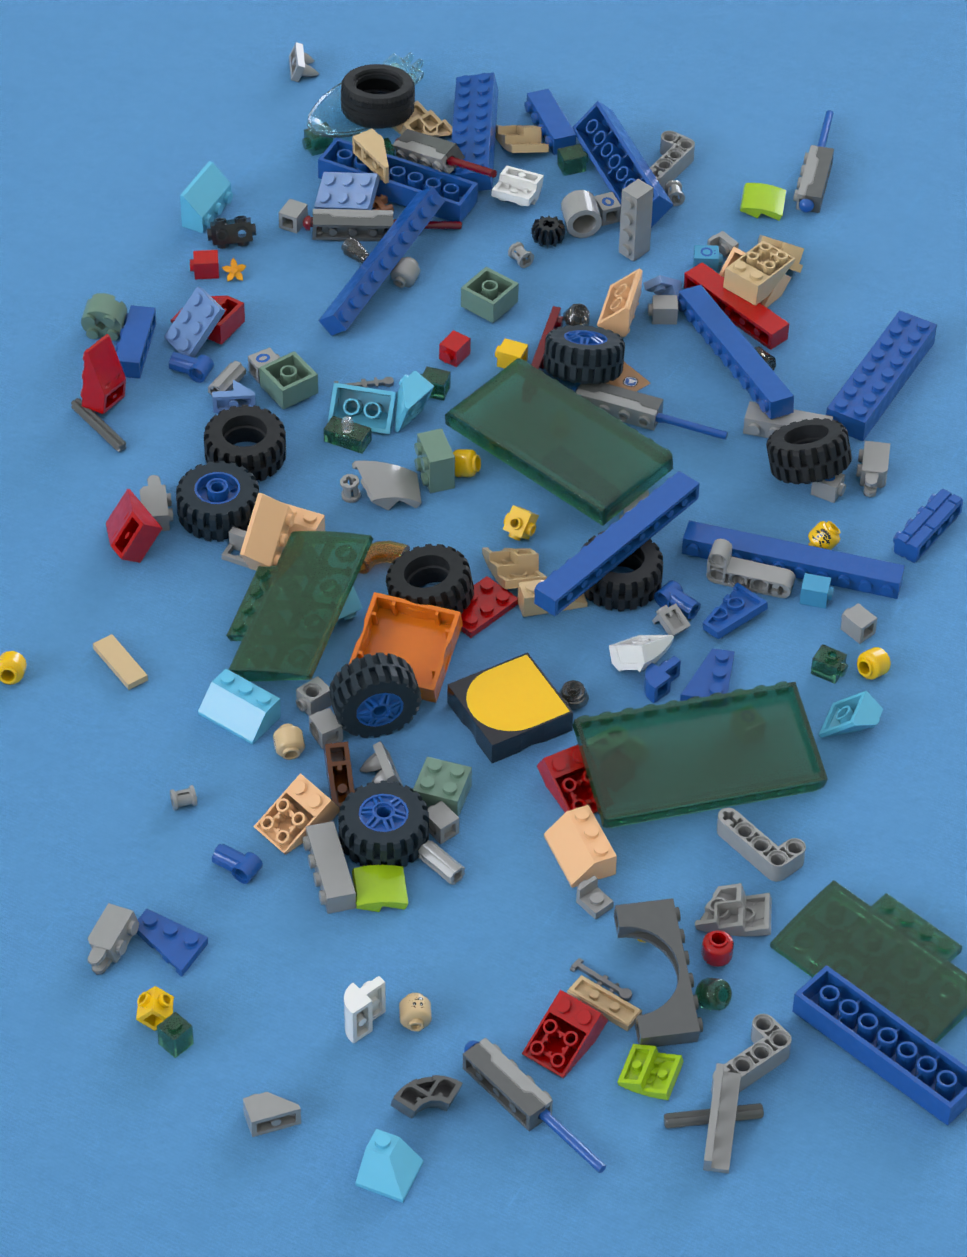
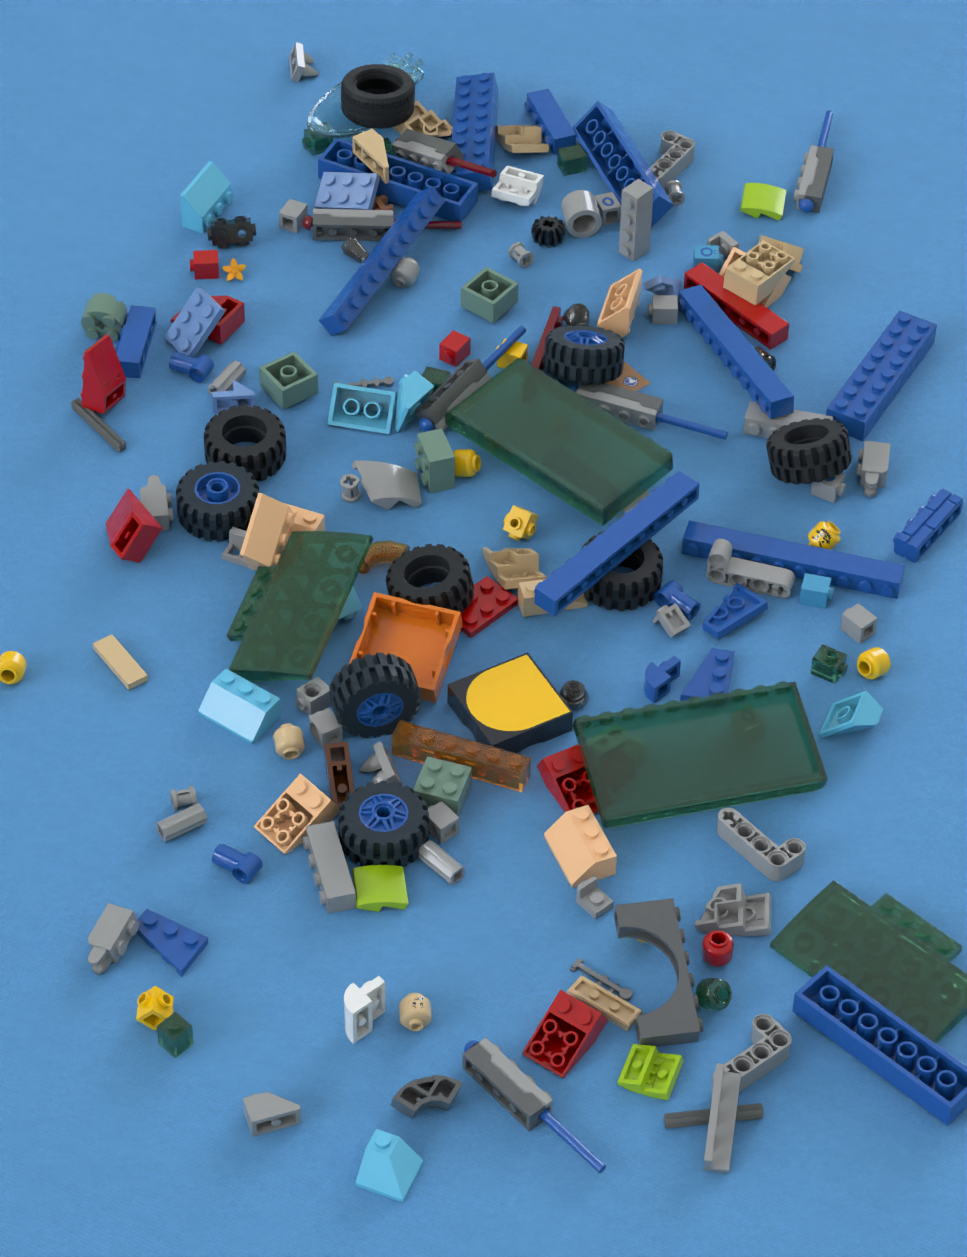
light grey brick [248,347,280,383] -> none
piece [324,416,372,454] -> none
white slope [609,635,674,672] -> none
none -> light grey axle [156,803,207,842]
none -> clear orange brick [391,720,531,792]
none -> dark grey piece [415,326,526,432]

